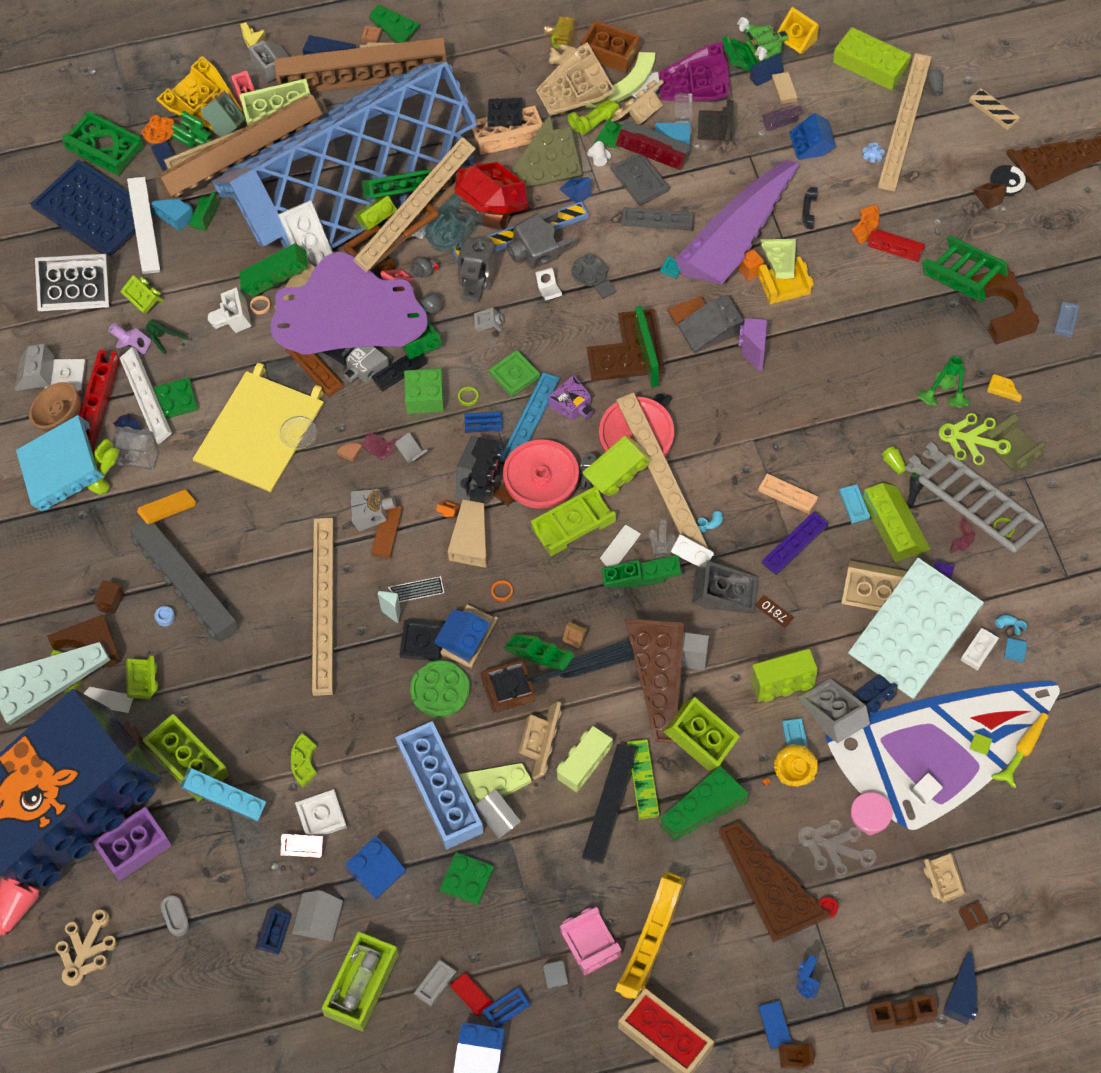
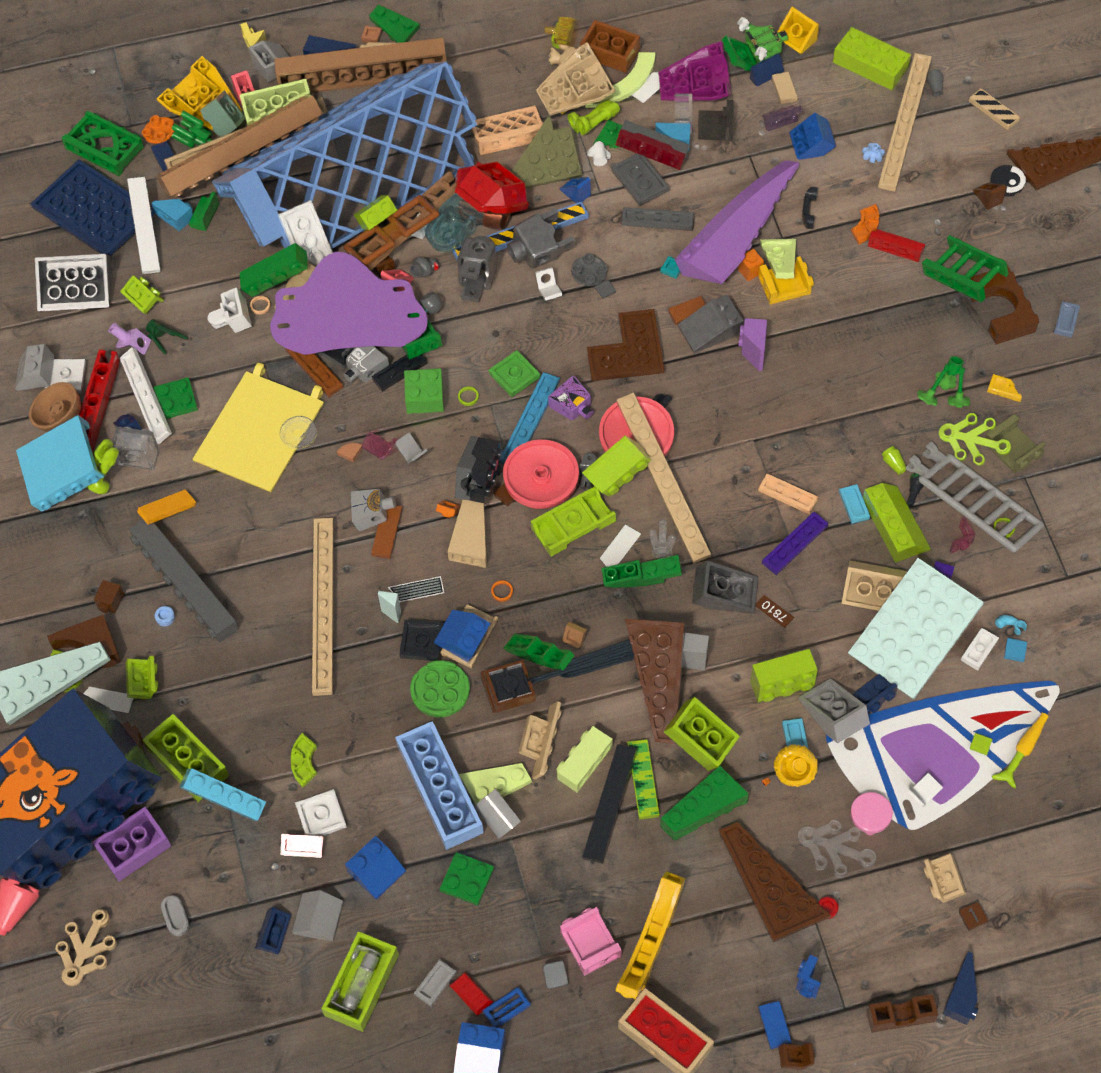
tan plate [353,137,476,273] -> none
green brick [361,169,433,198] -> none
blue tile [464,411,502,433] -> none
light grey bracket [474,307,504,332] -> none
black plate [487,98,523,127] -> none
tan bracket [610,79,664,125] -> none
green tile [634,306,659,388] -> none
white plate [670,534,714,566] -> none
medium azure arm [697,511,723,533] -> none

